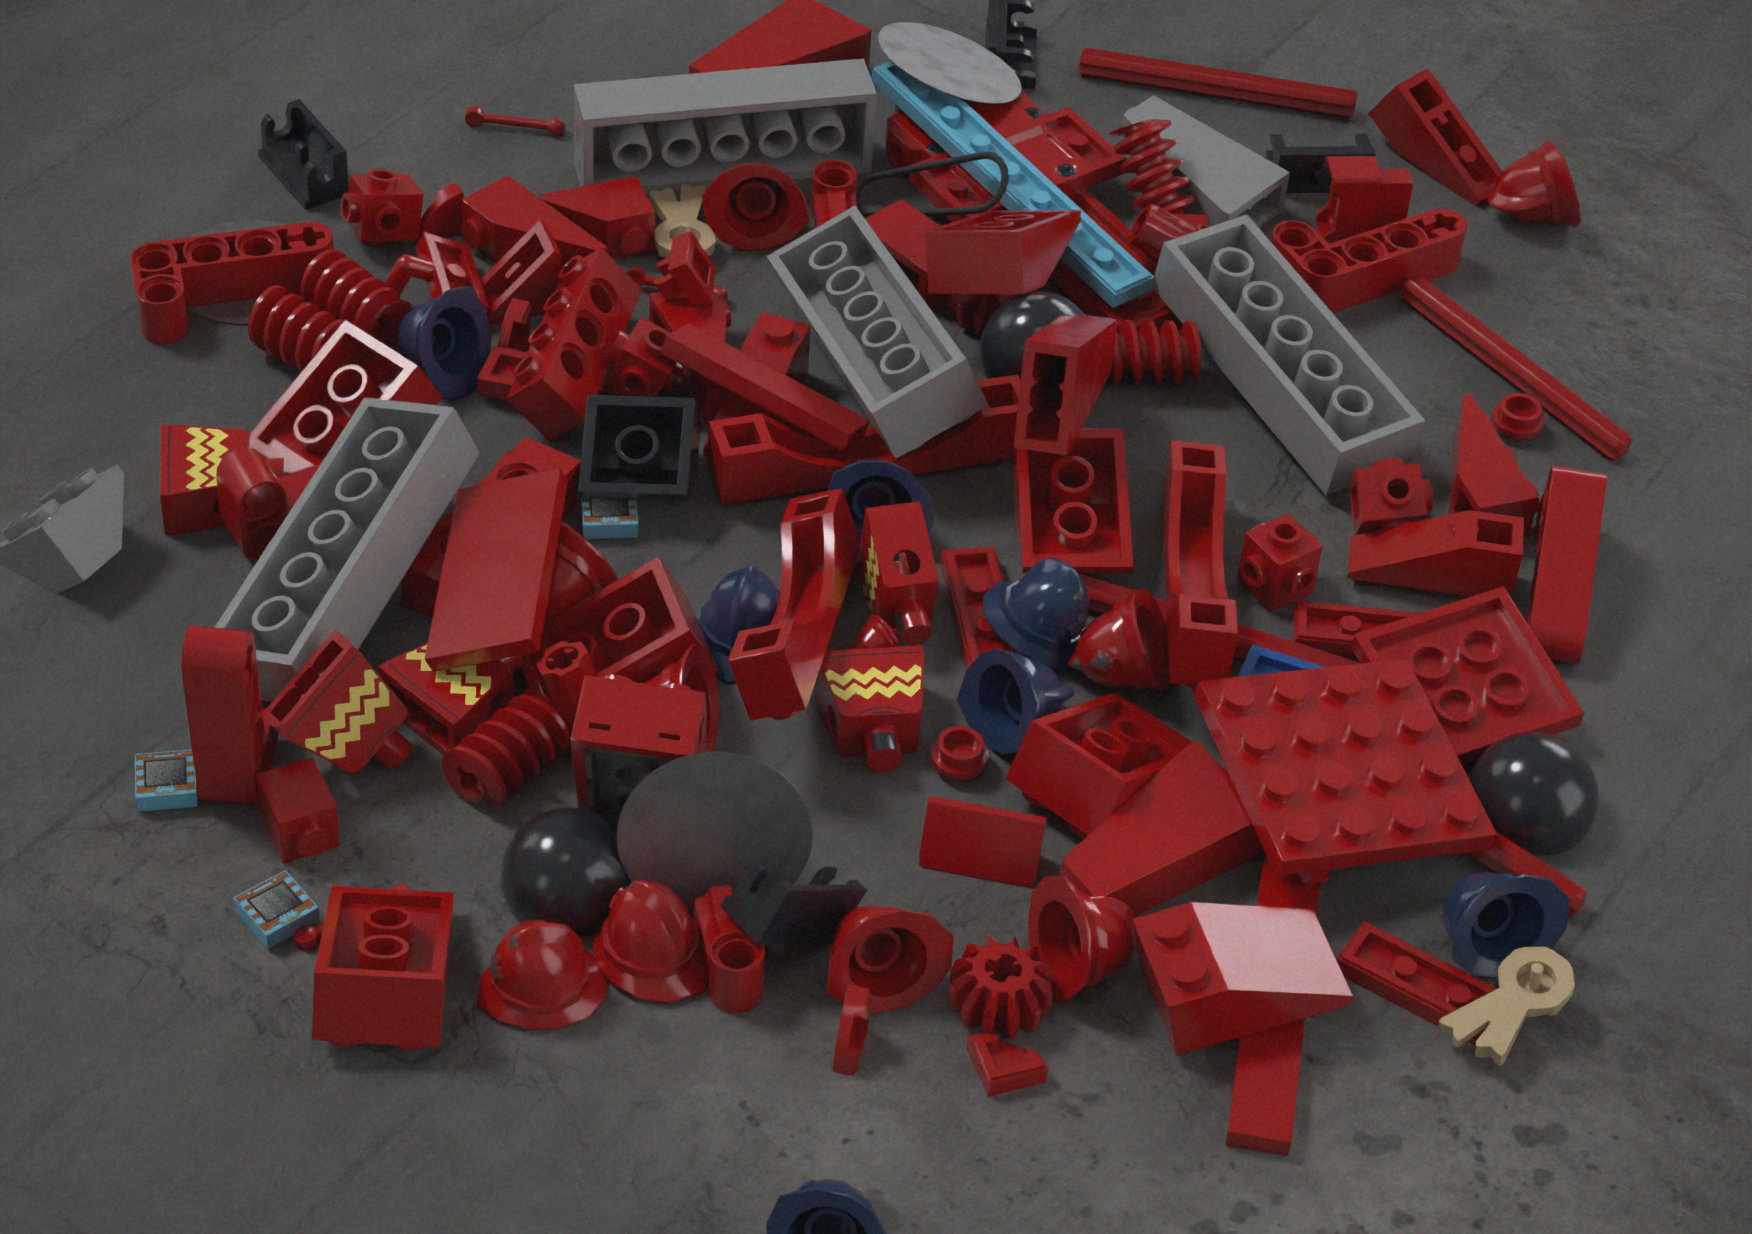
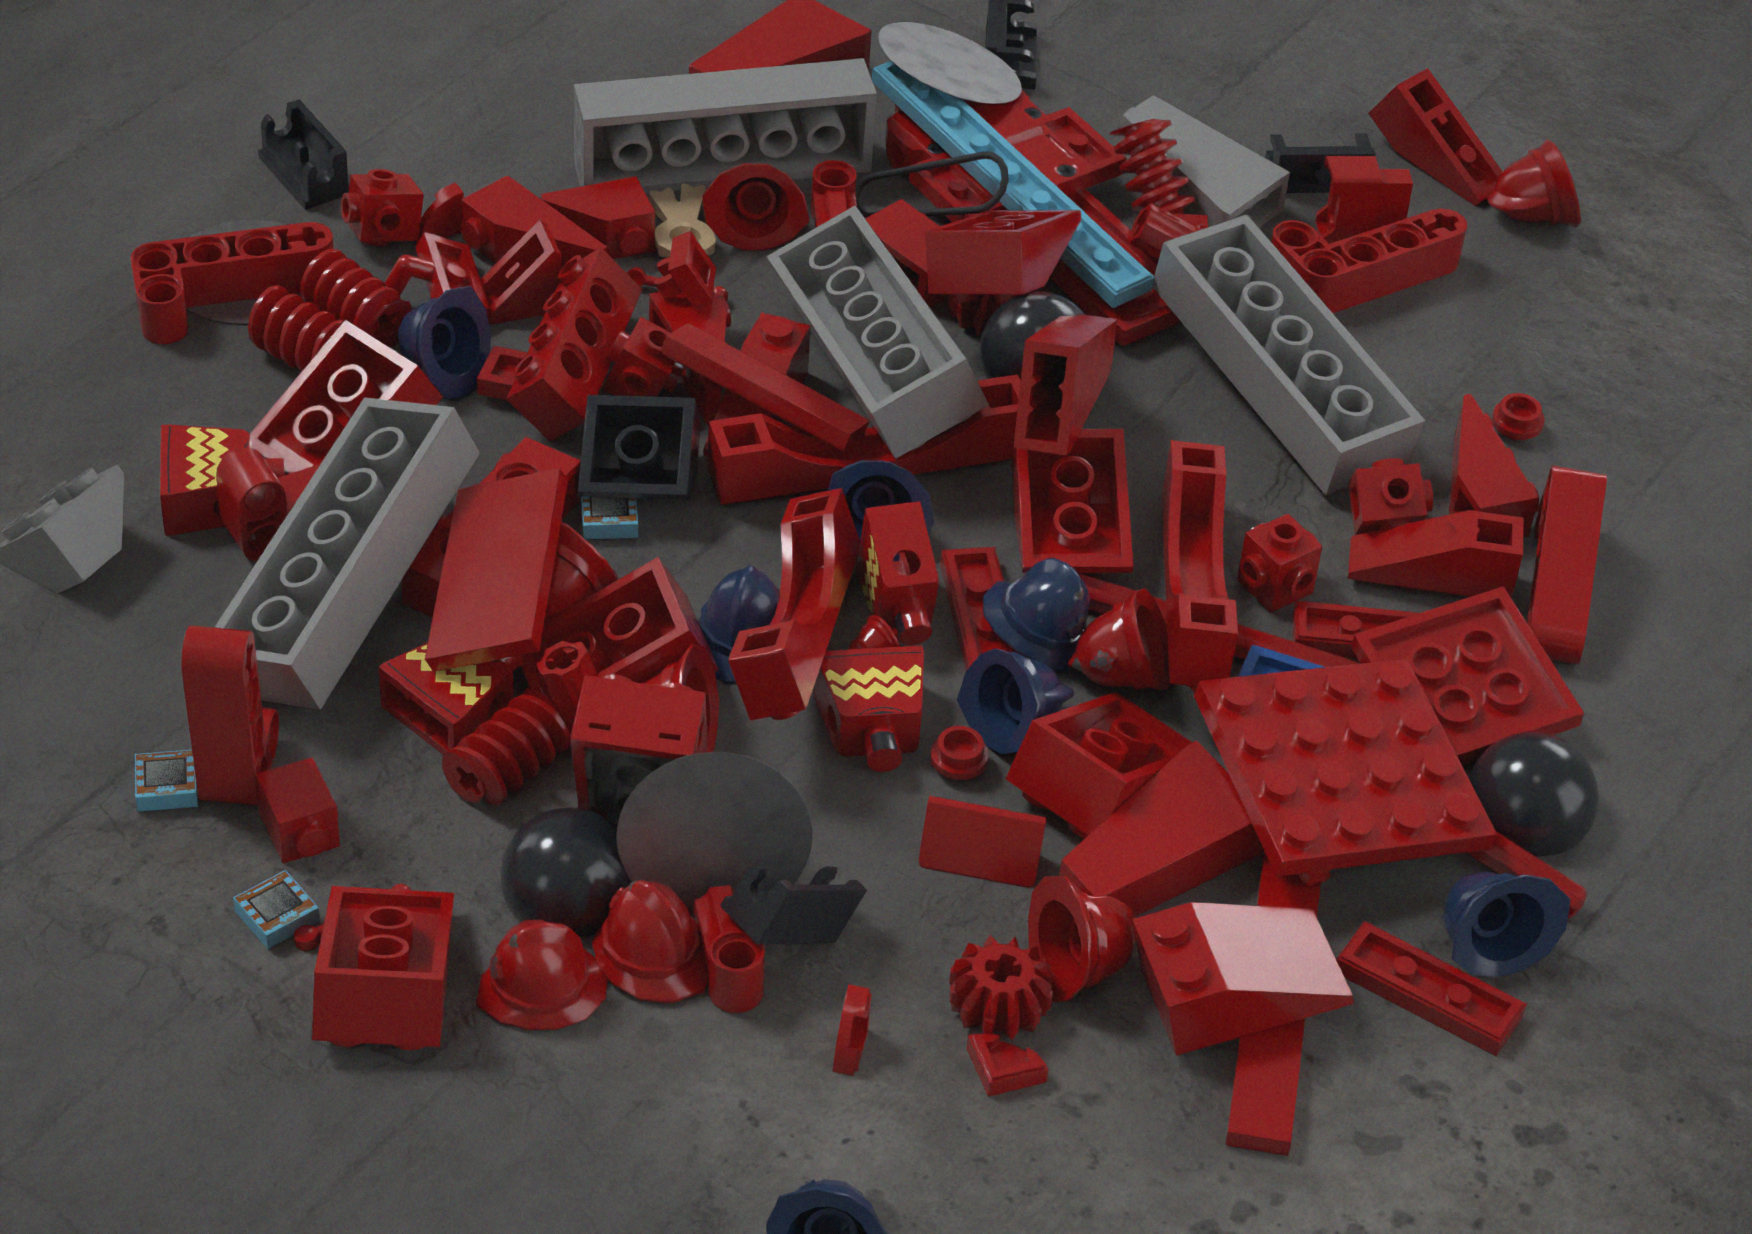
red torso [263,630,412,774] -> none
red hinge [465,106,566,136] -> none
red tile [498,298,532,352] -> none
red piece [827,905,954,1013] -> none
red axle [1079,48,1357,118] -> none
red piece [1110,320,1201,386] -> none
red axle [1401,275,1633,461] -> none
tan piece [1438,947,1575,1066] -> none

